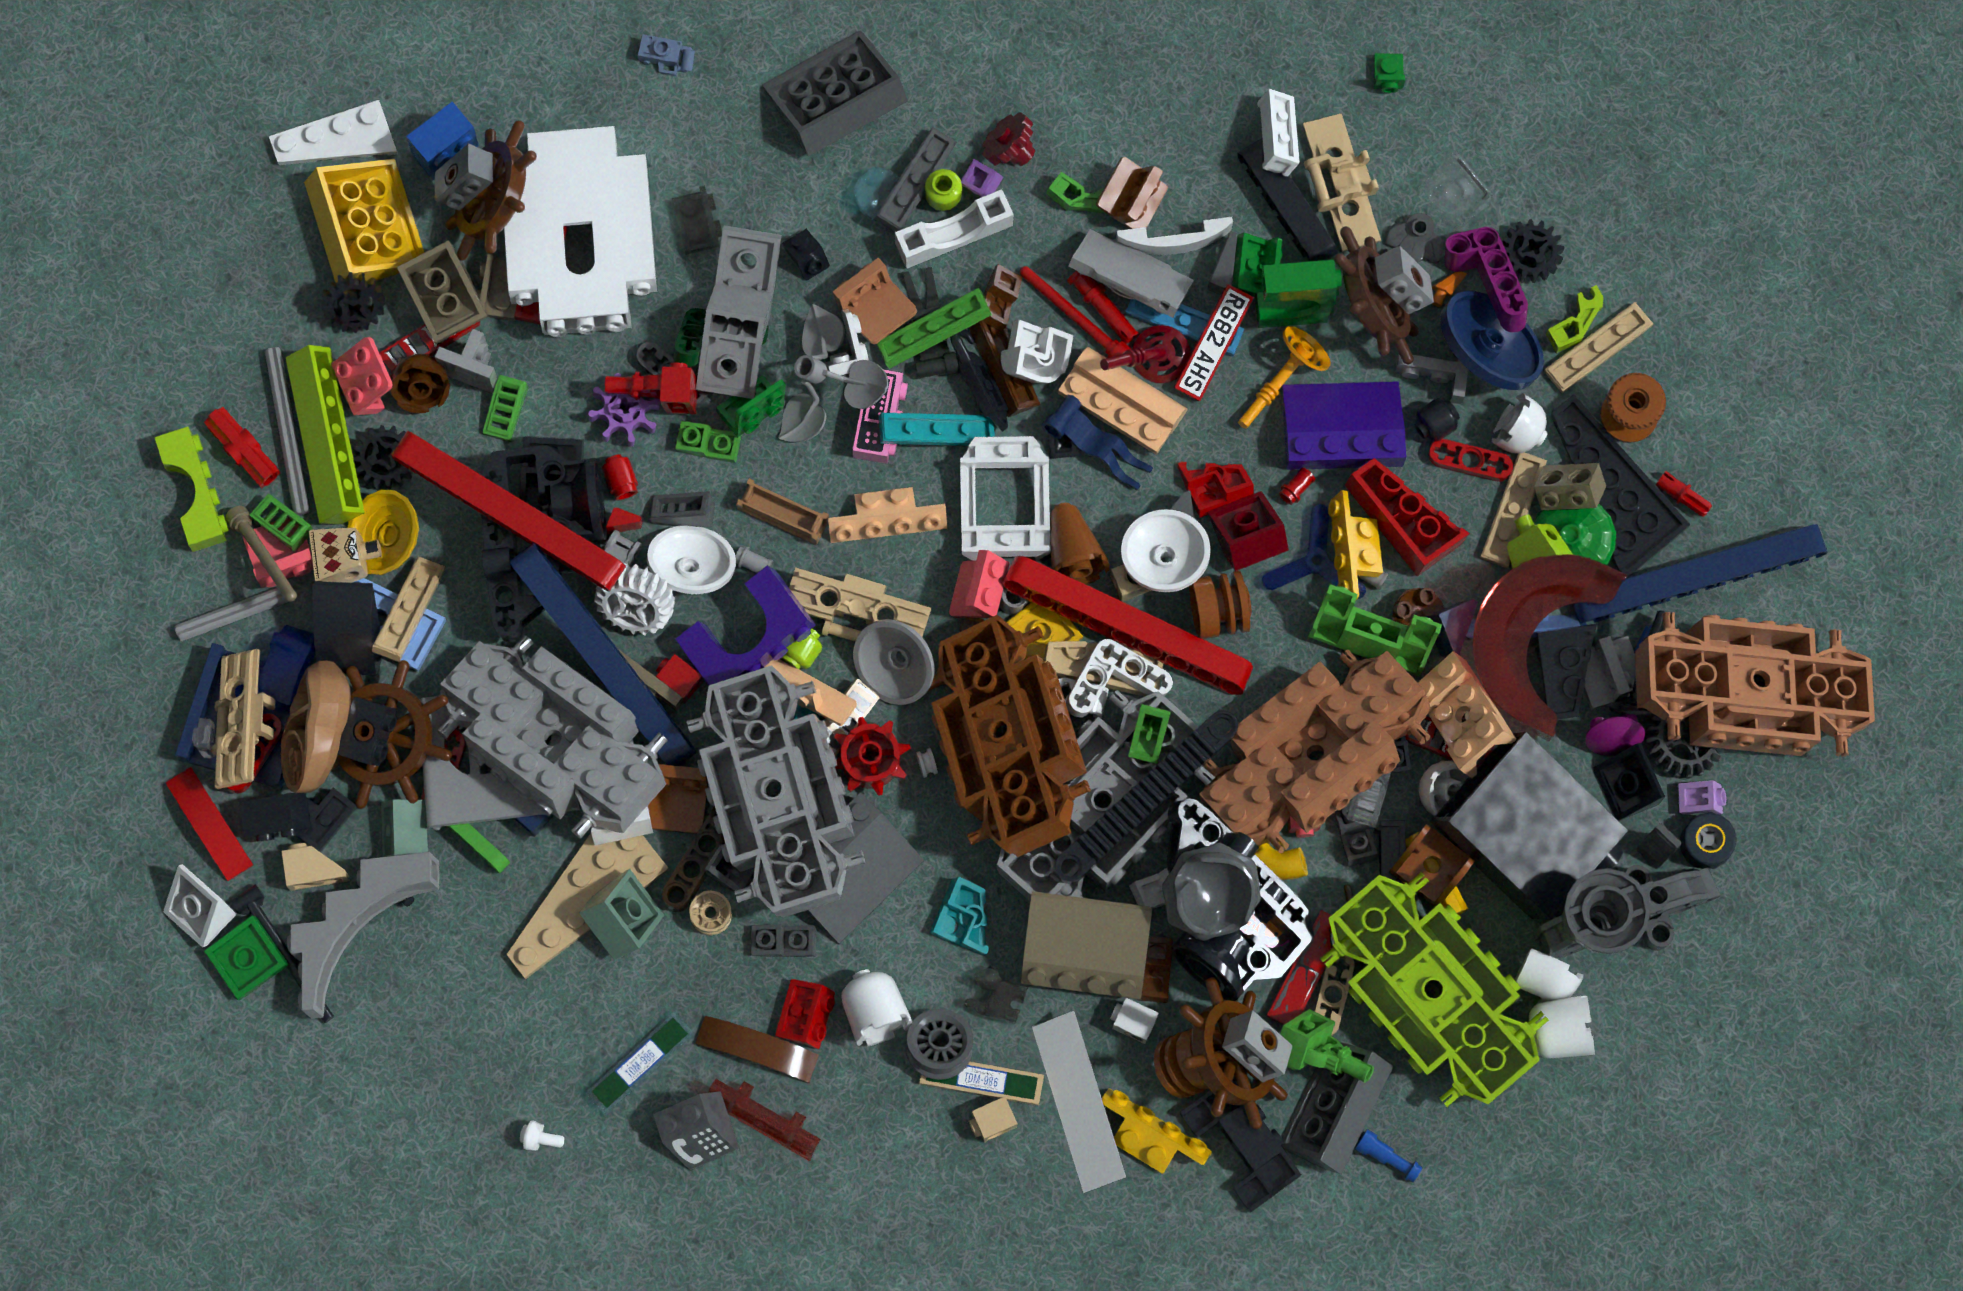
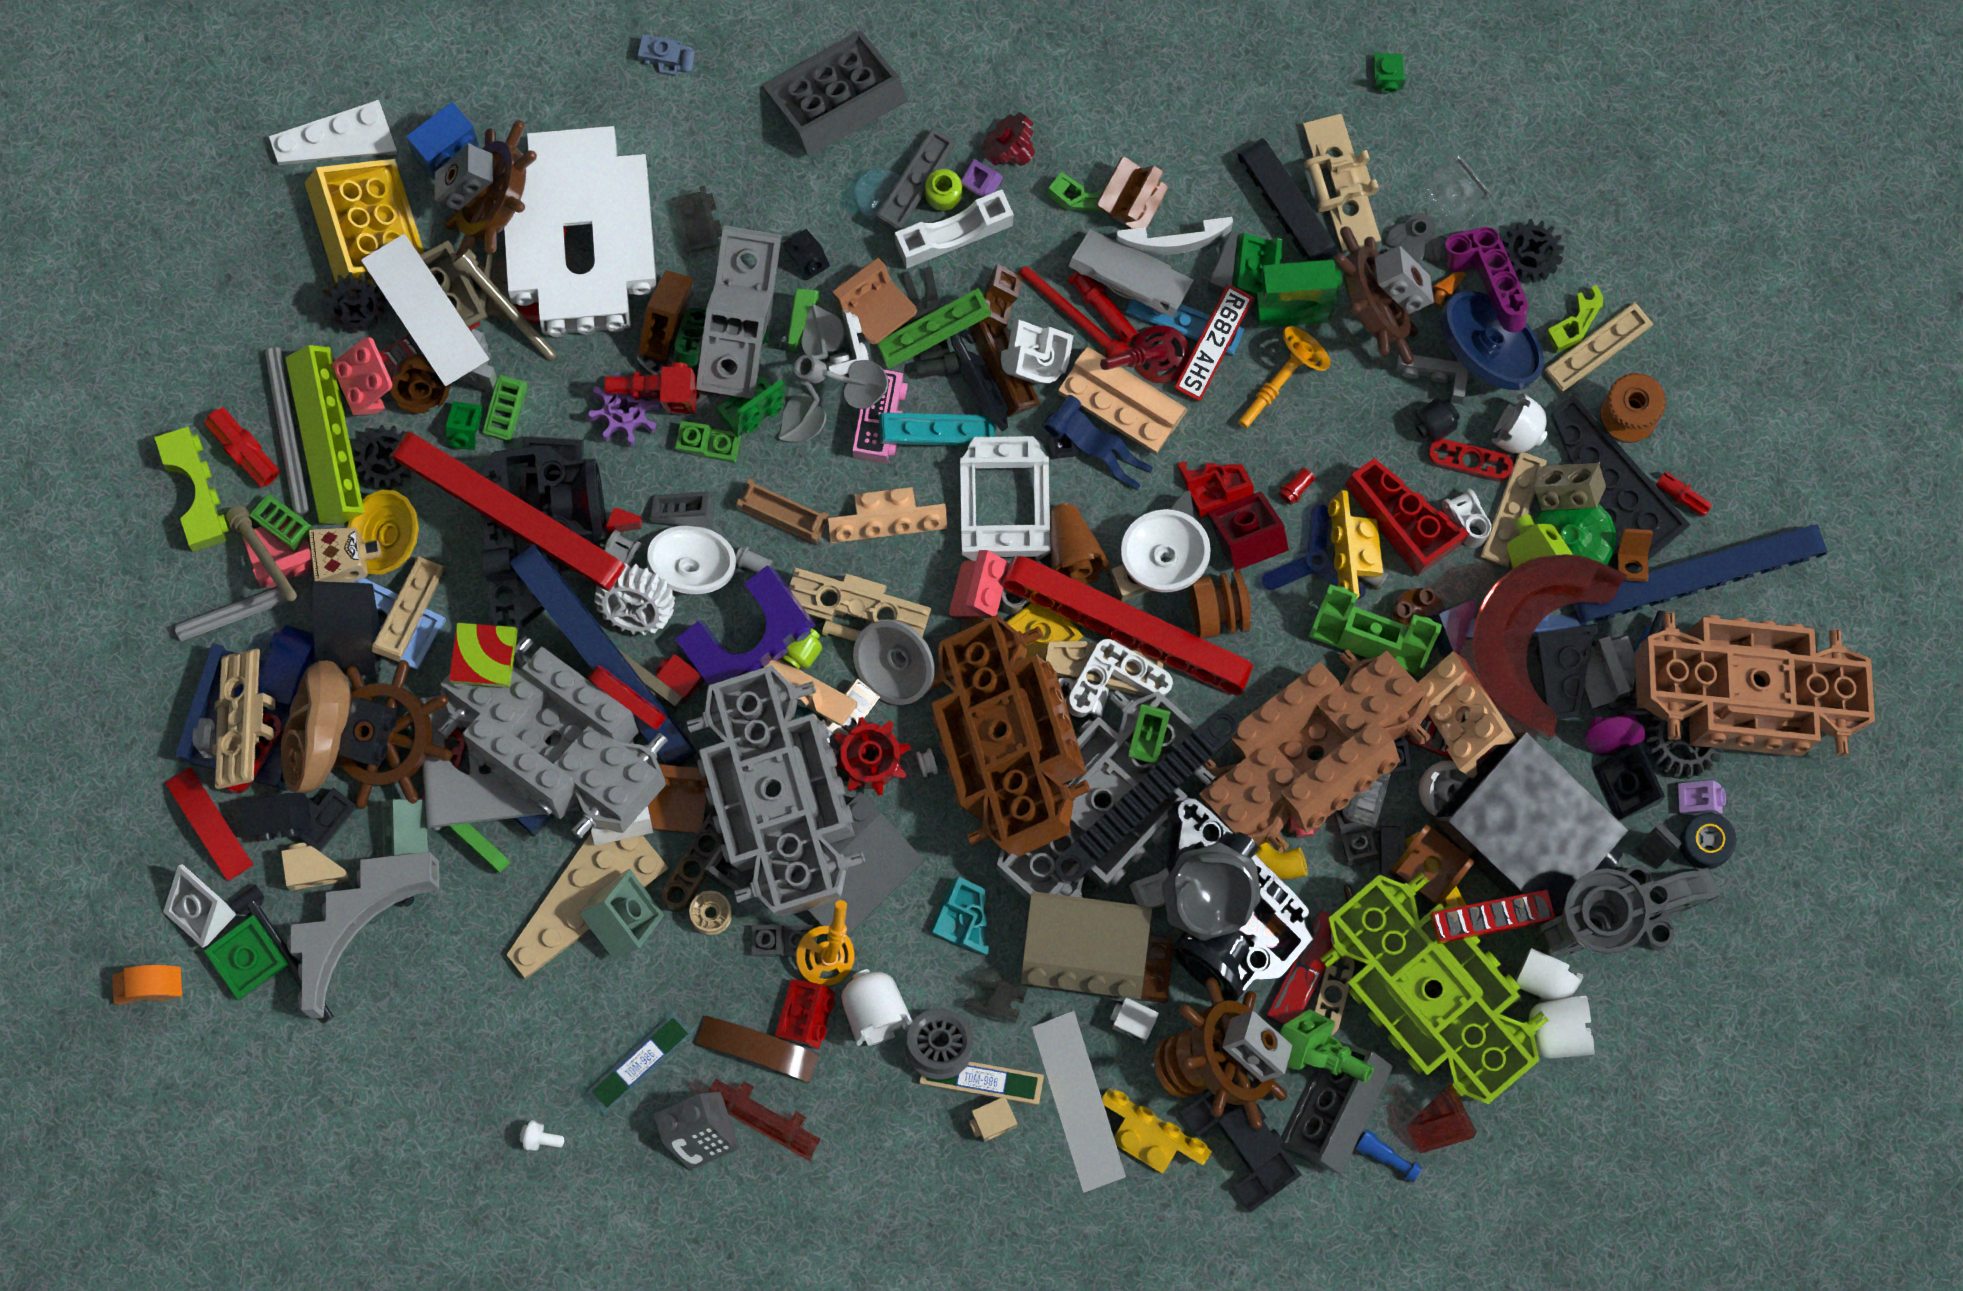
red brick [601,454,638,500] -> none
white container [1257,89,1299,177] -> none
dark purple slope [1282,381,1407,470] -> none
none -> orange brick [112,965,182,1005]
none -> white sticker [361,234,489,386]
none -> green bracket [446,401,482,450]
none -> tile [449,623,518,688]
none -> dark tan piece [451,248,556,361]
none -> red beam [588,665,667,730]
none -> reddish brown slope [638,270,694,361]
none -> bright green slope [787,288,821,353]
none -> light orange dish [796,900,854,986]
none -> clear red wing [1407,1084,1477,1154]
none -> tile [1430,890,1555,944]
none -> white piece [1442,488,1491,548]
none -> dark orange bracket [1617,529,1653,582]

